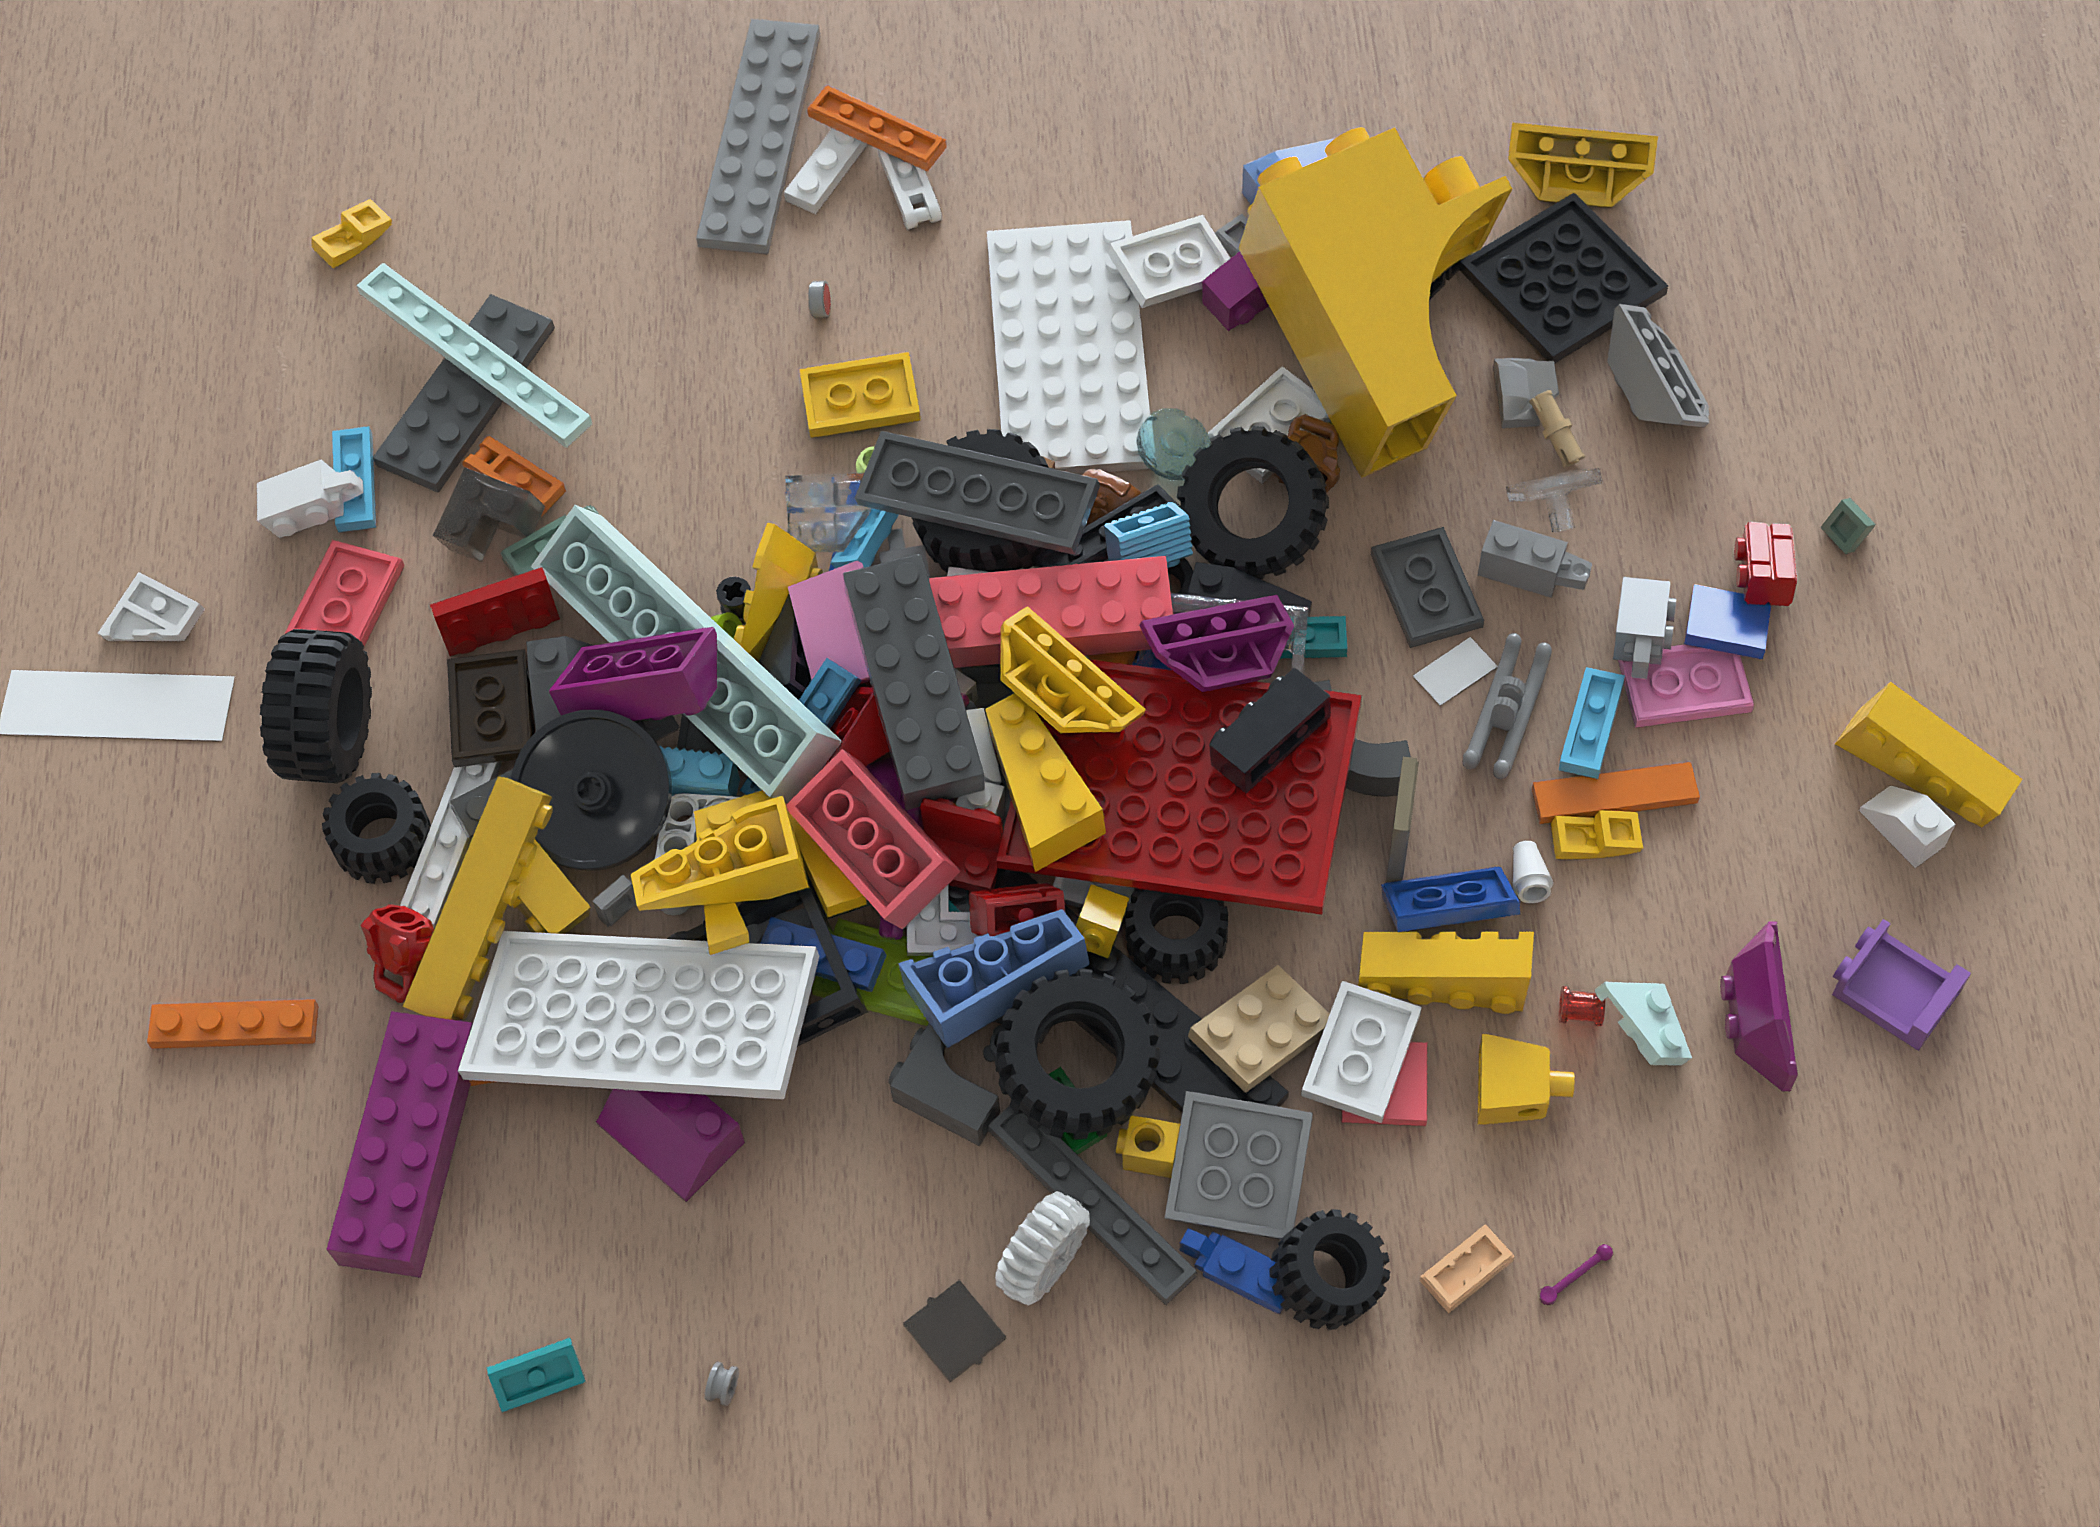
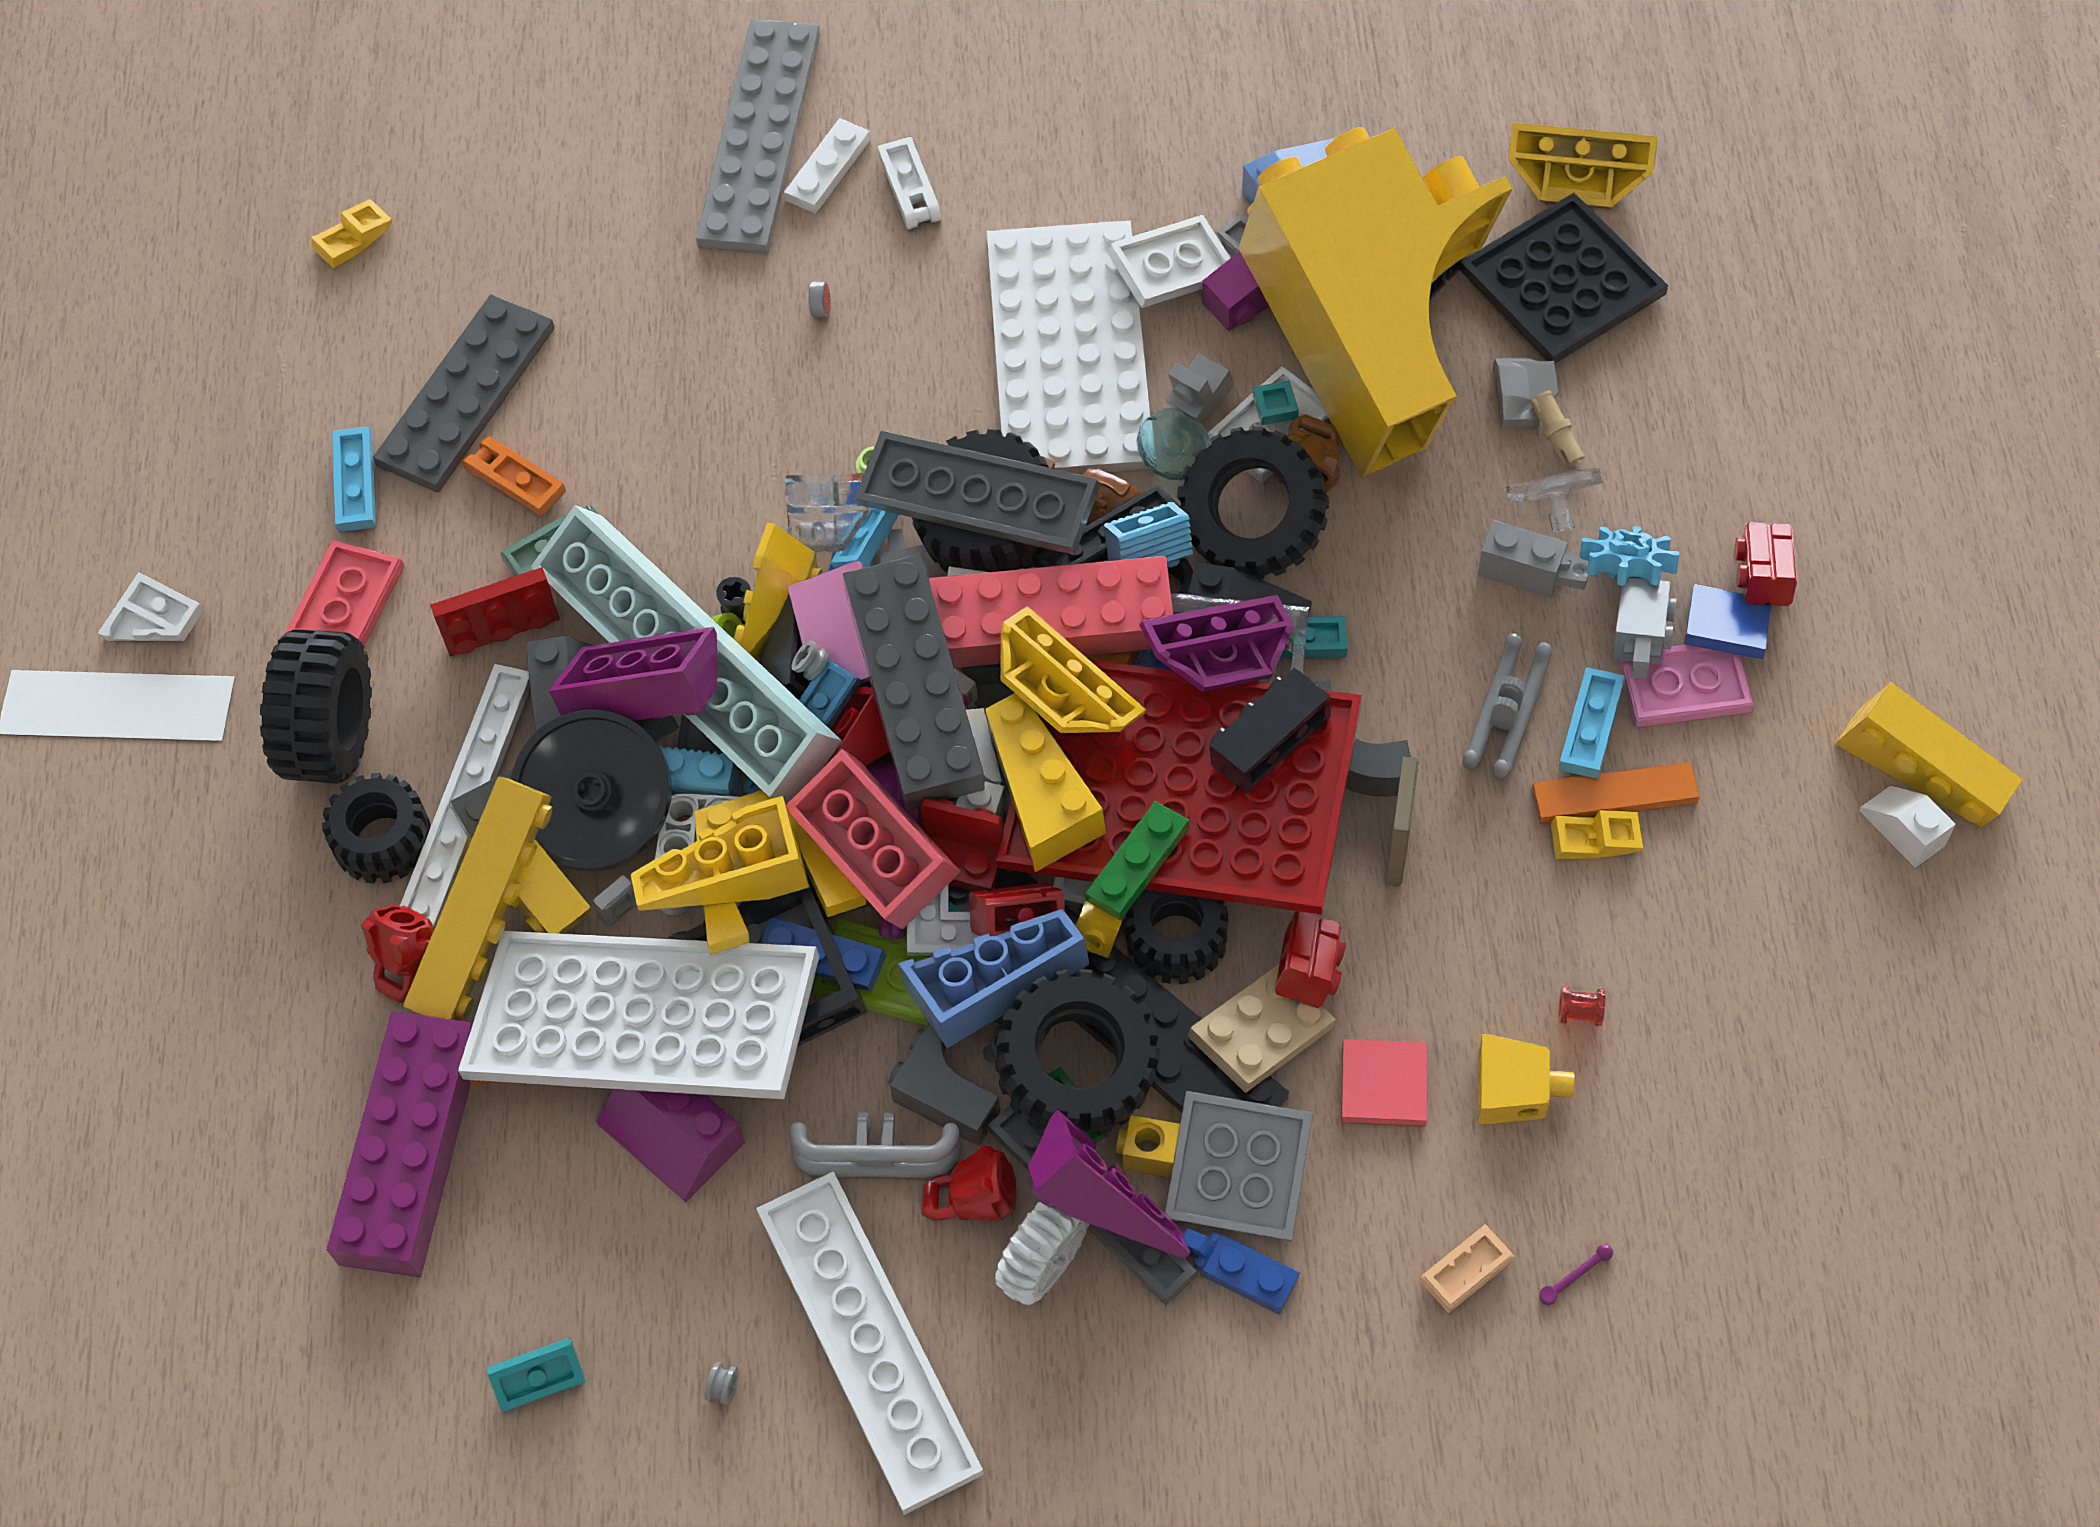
orange plate [147,999,319,1049] -> none
white hinge [257,460,363,538] -> none
light aqua plate [357,263,592,448] -> none
clear smoke brick [433,467,546,562] -> none
dark brown tile [447,649,532,767] -> none
yellow plate [799,352,921,438] -> none
orange tile [807,85,947,172] -> none
clear smoke piece [903,1280,1006,1382] -> none
black tyre [1269,1209,1390,1330] -> none
white plate [1301,981,1422,1123] -> none
yellow wedge [1358,932,1534,1014] -> none
dark grey tile [1370,527,1484,648] -> none
blue tile [1381,867,1520,932] -> none
white sticker [1413,637,1498,706] -> none
white cone [1513,841,1553,903] -> none
light aqua wing [1595,982,1692,1066] -> none
light grey wedge [1607,304,1709,428] -> none
magenta wedge [1720,921,1798,1092] -> none
sand green tile [1820,498,1876,554] -> none
medium lavender panel [1832,919,1971,1051] -> none
none -> white plate [756,1171,984,1515]
none -> light grey piece [789,1112,961,1178]
none -> light grey bush [791,640,829,681]
none -> red piece [921,1145,1017,1222]
none -> magenta wedge [1028,1110,1190,1259]
none -> green plate [1085,801,1190,921]
none -> light grey brick [1166,353,1234,422]
none -> teal plate [1253,380,1299,426]
none -> red brick [1275,911,1346,1008]
none -> medium azure gear [1580,526,1679,586]

